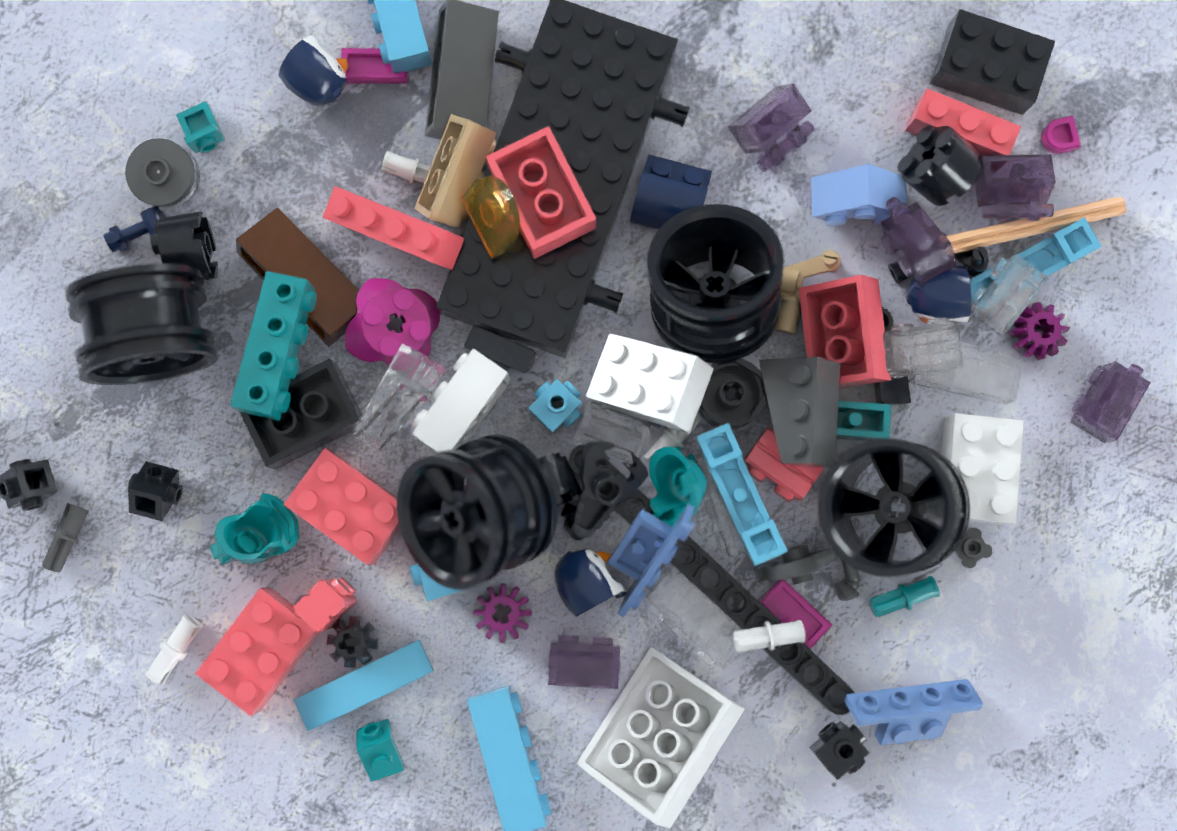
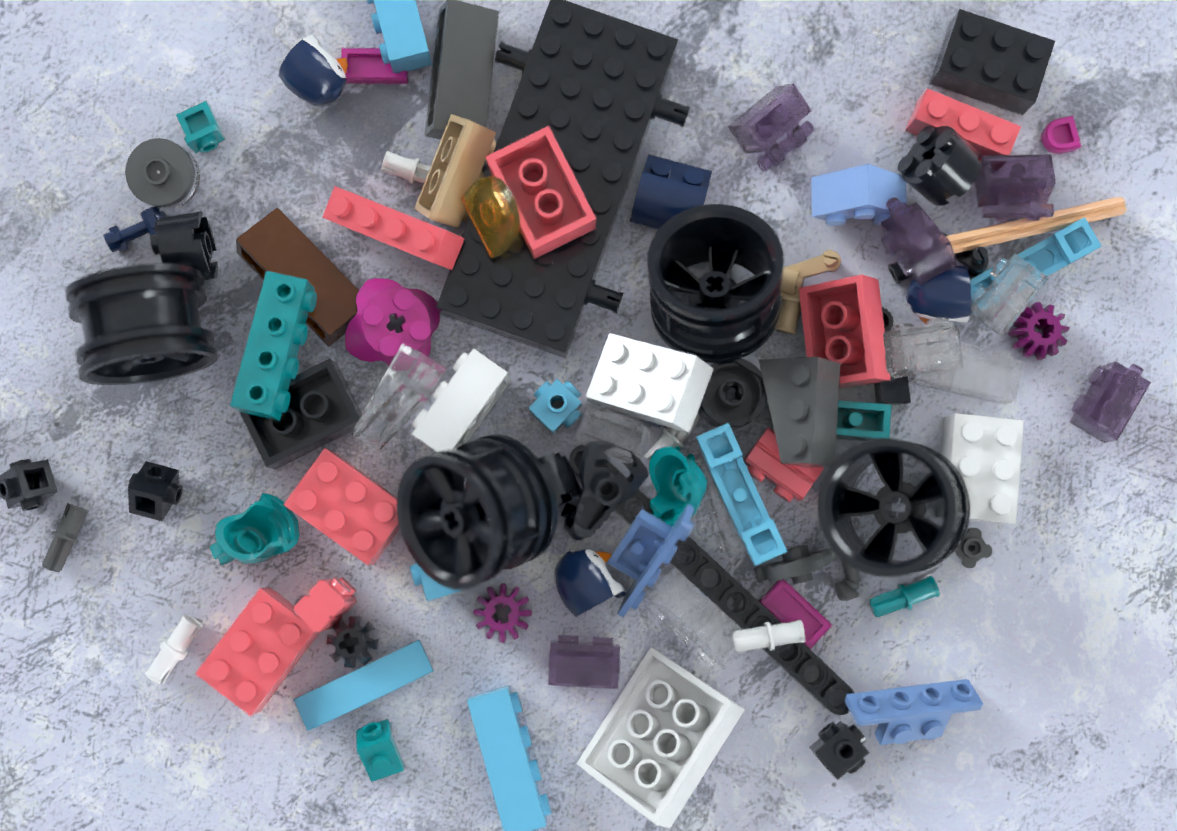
black slope [464,325,536,373] -> none

